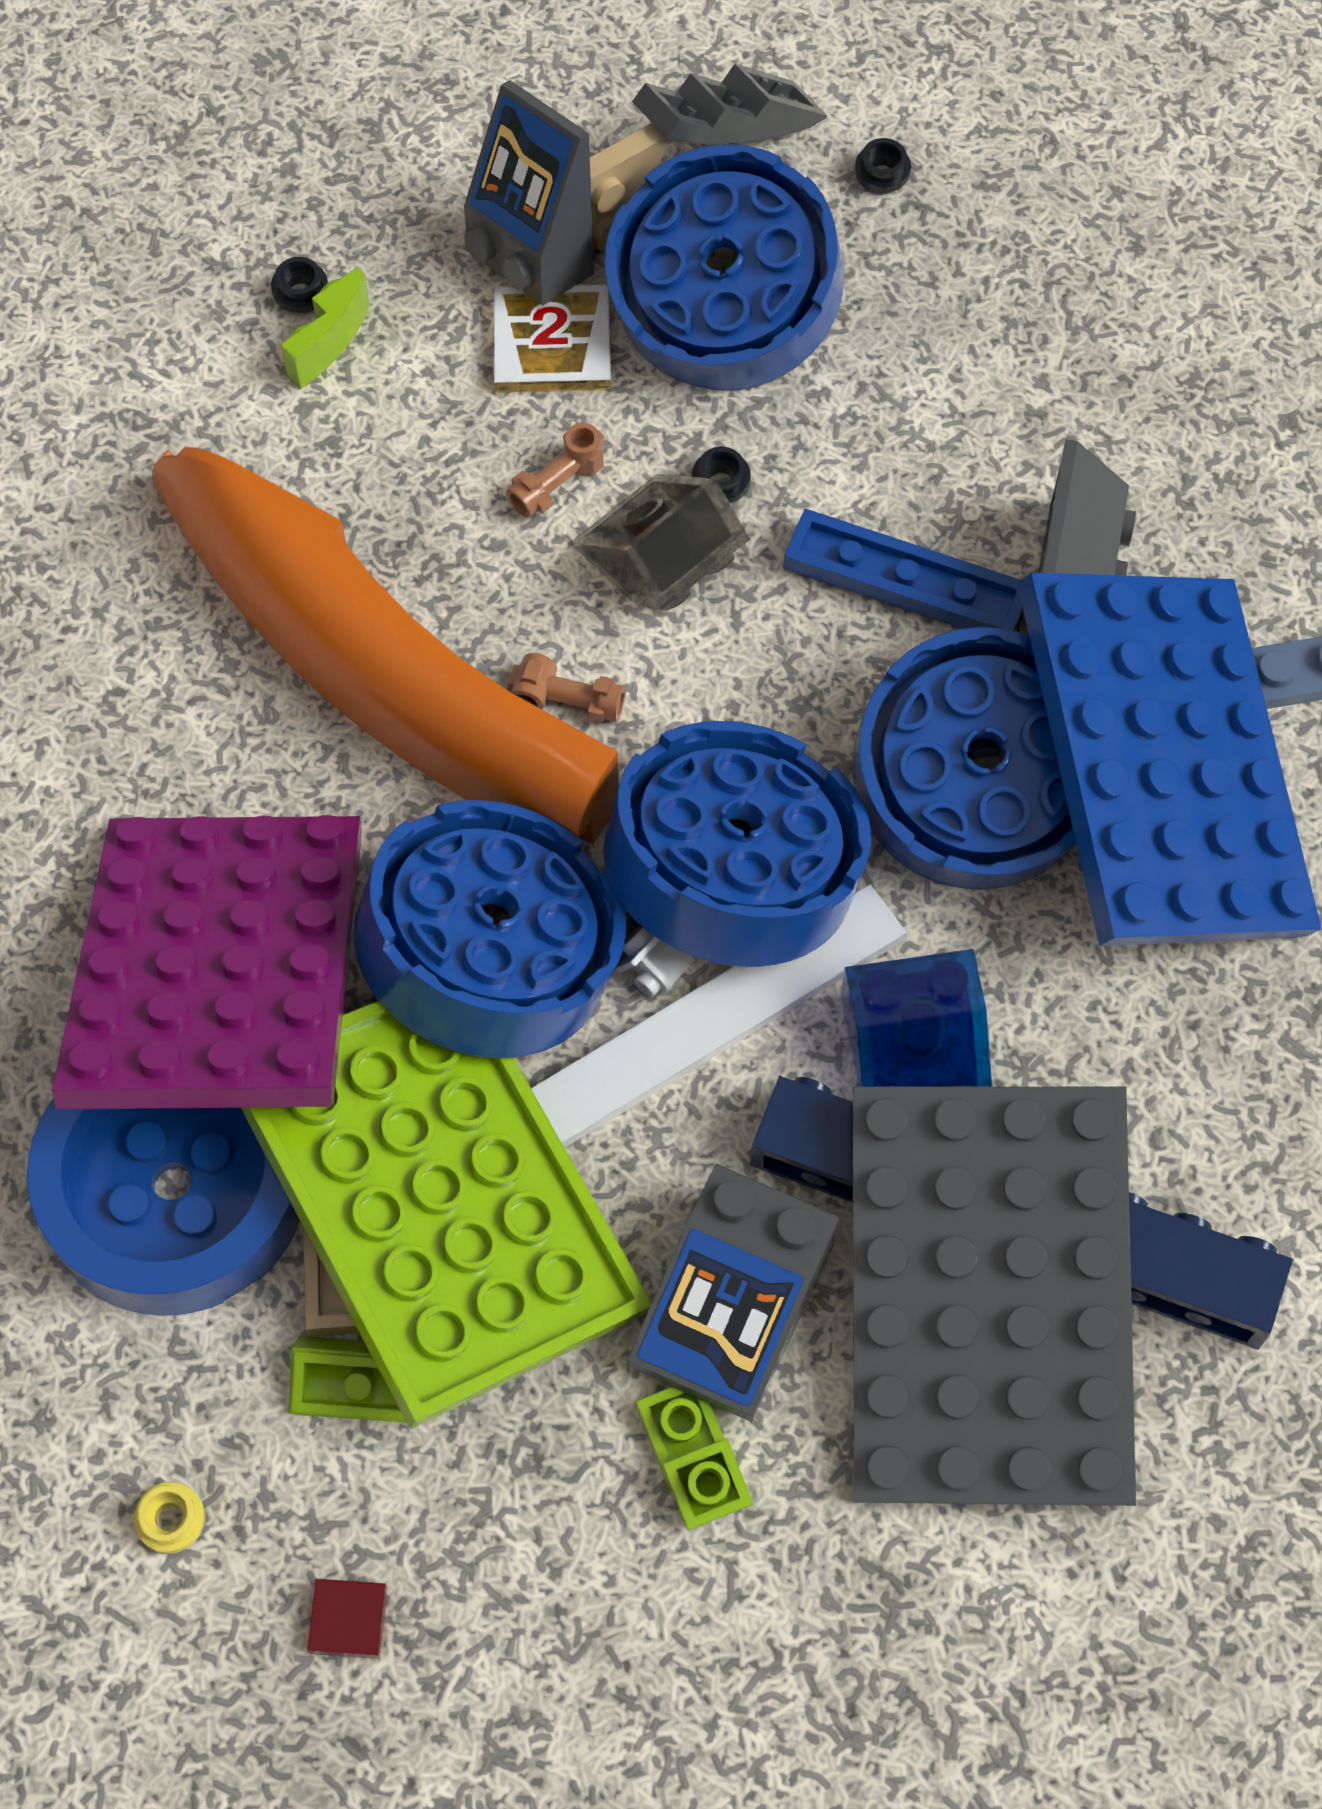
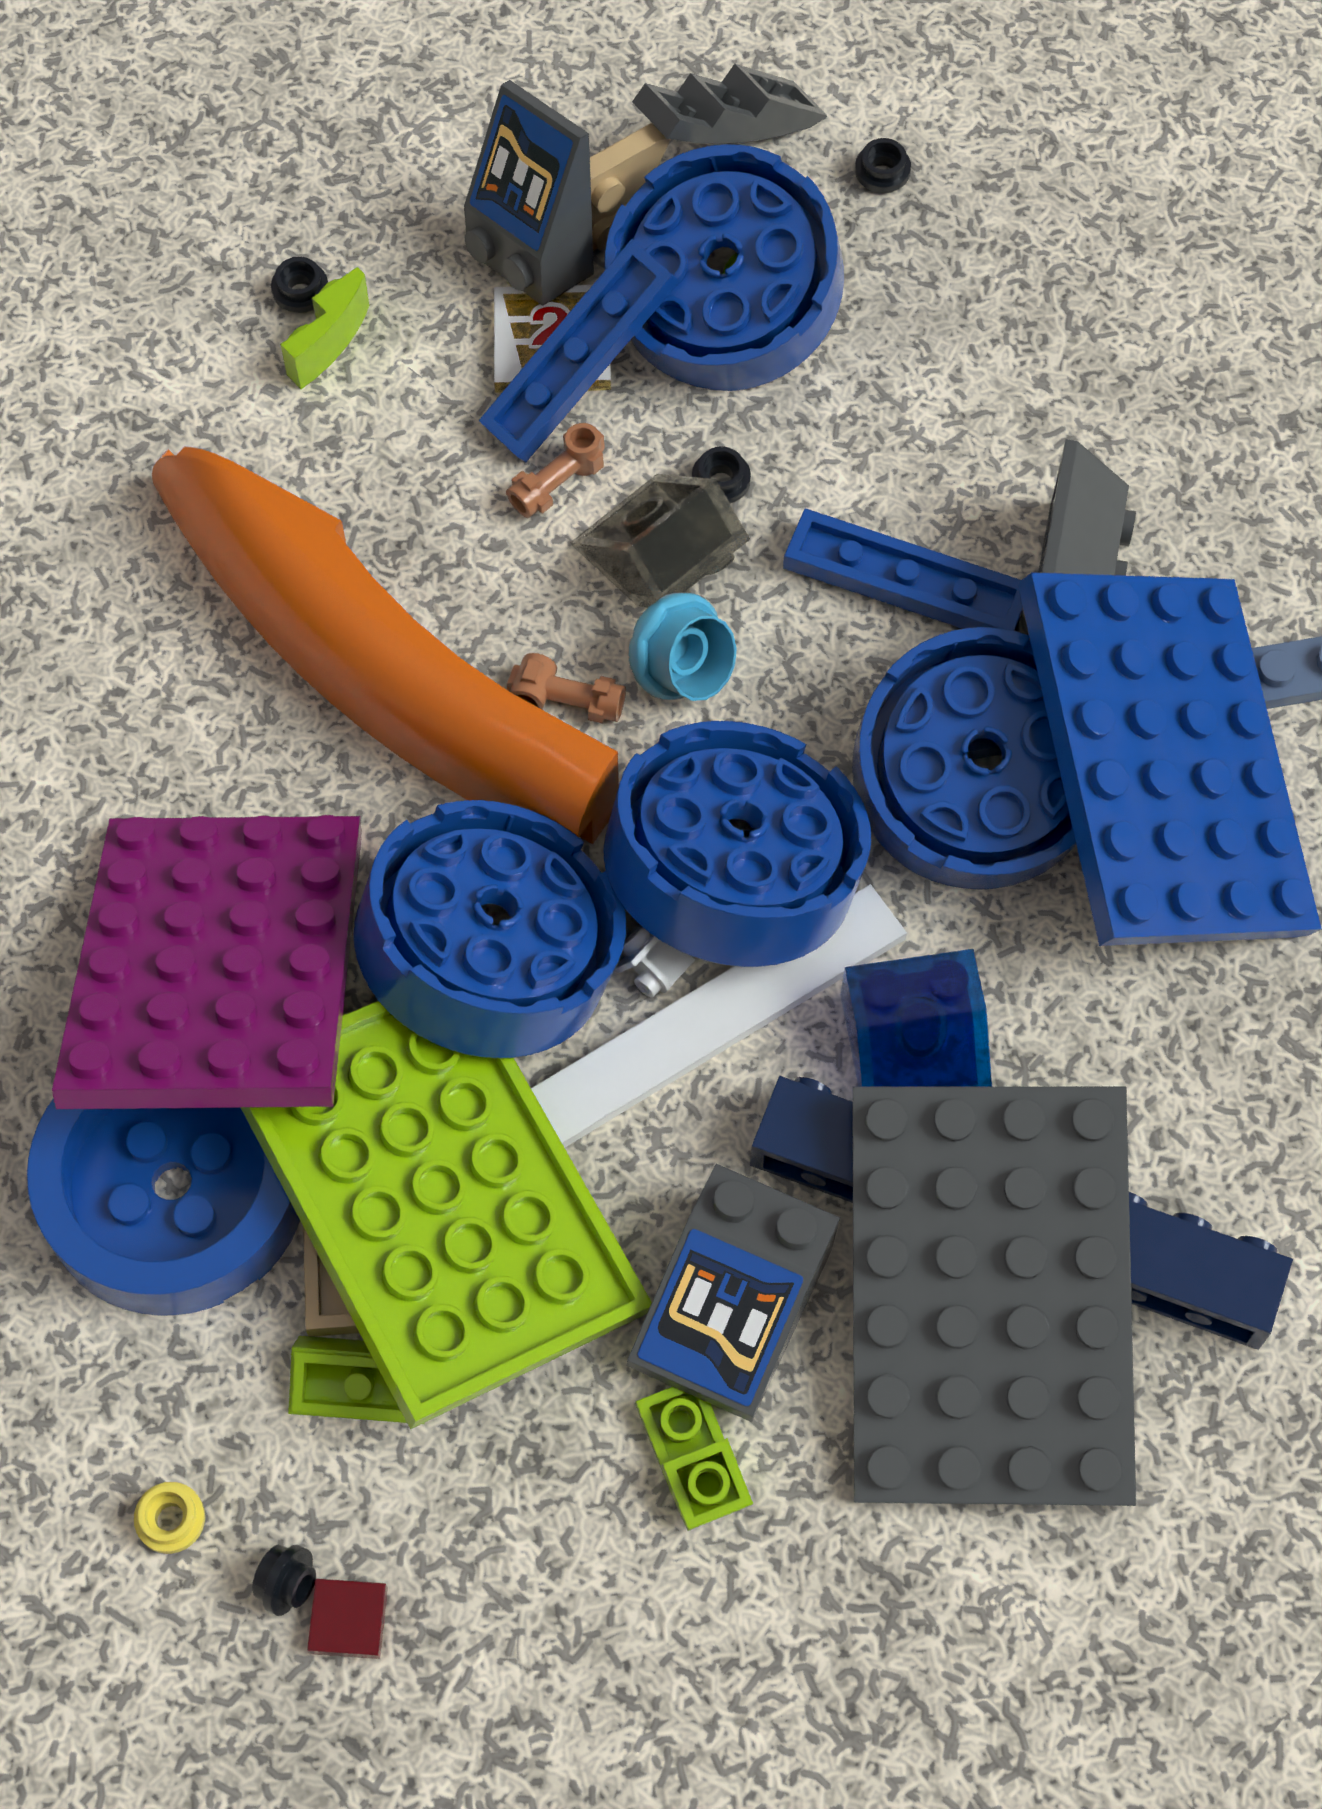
none -> black plate [252,1544,316,1616]
none -> blue plate [478,239,680,462]
none -> medium azure piece [628,593,737,701]

